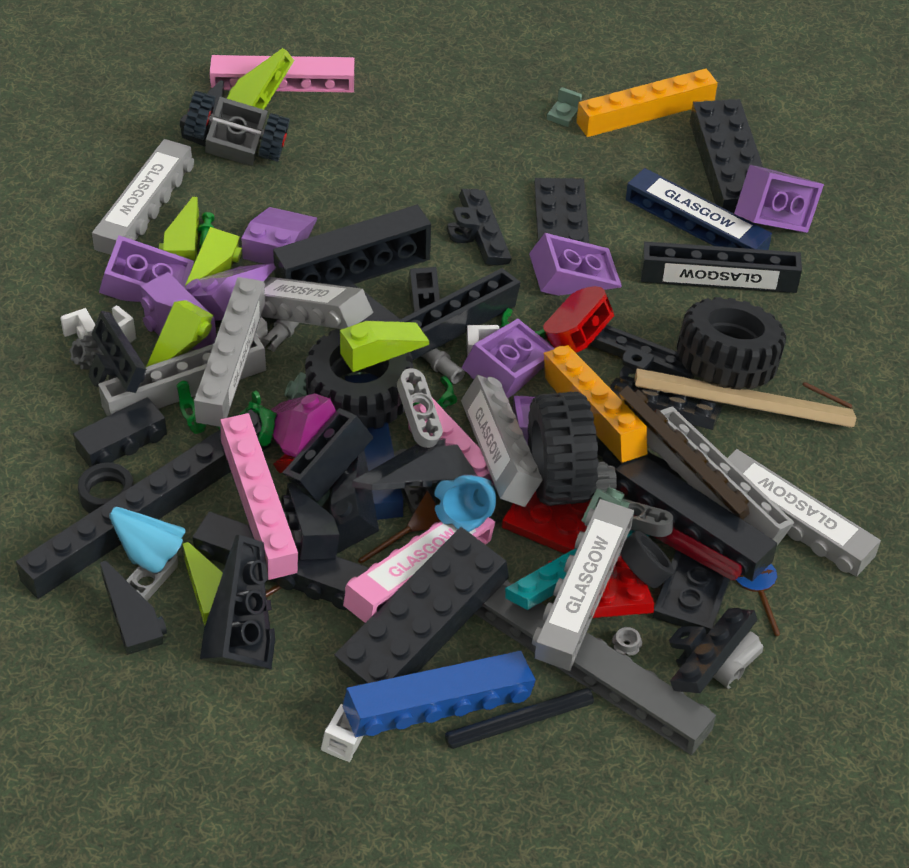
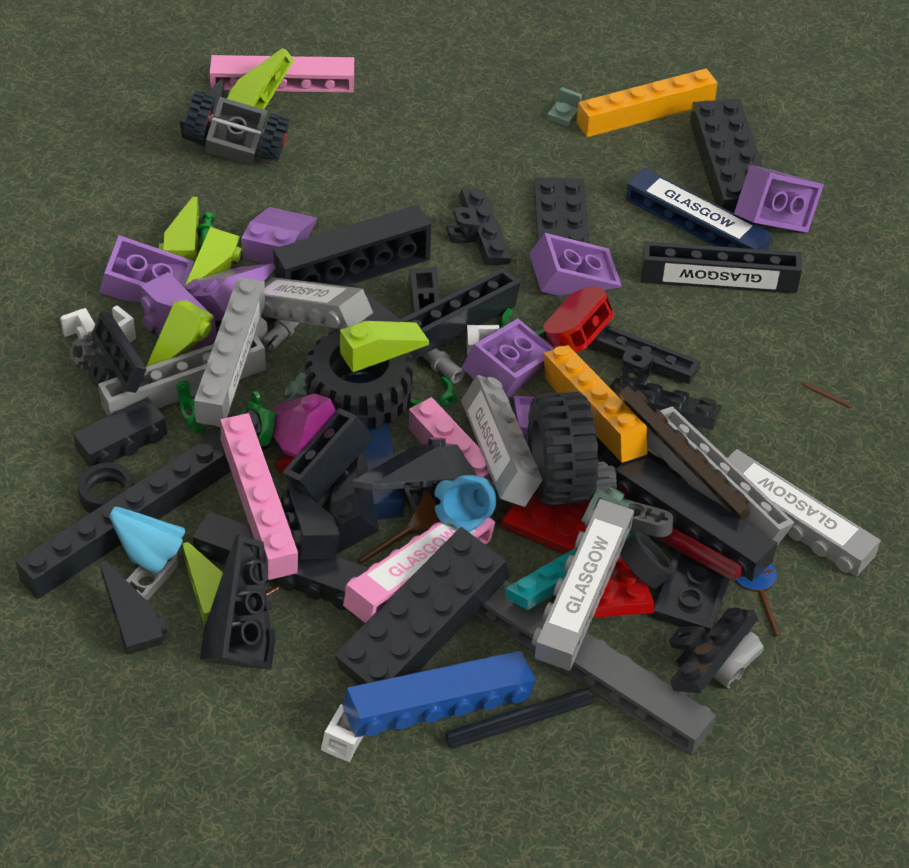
light grey brick [92,139,194,255] -> none
light grey beam [397,368,443,448] -> none
light grey plate [612,627,642,656] -> none
tan tile [635,369,856,427] -> none
black tyre [676,297,786,390] -> none

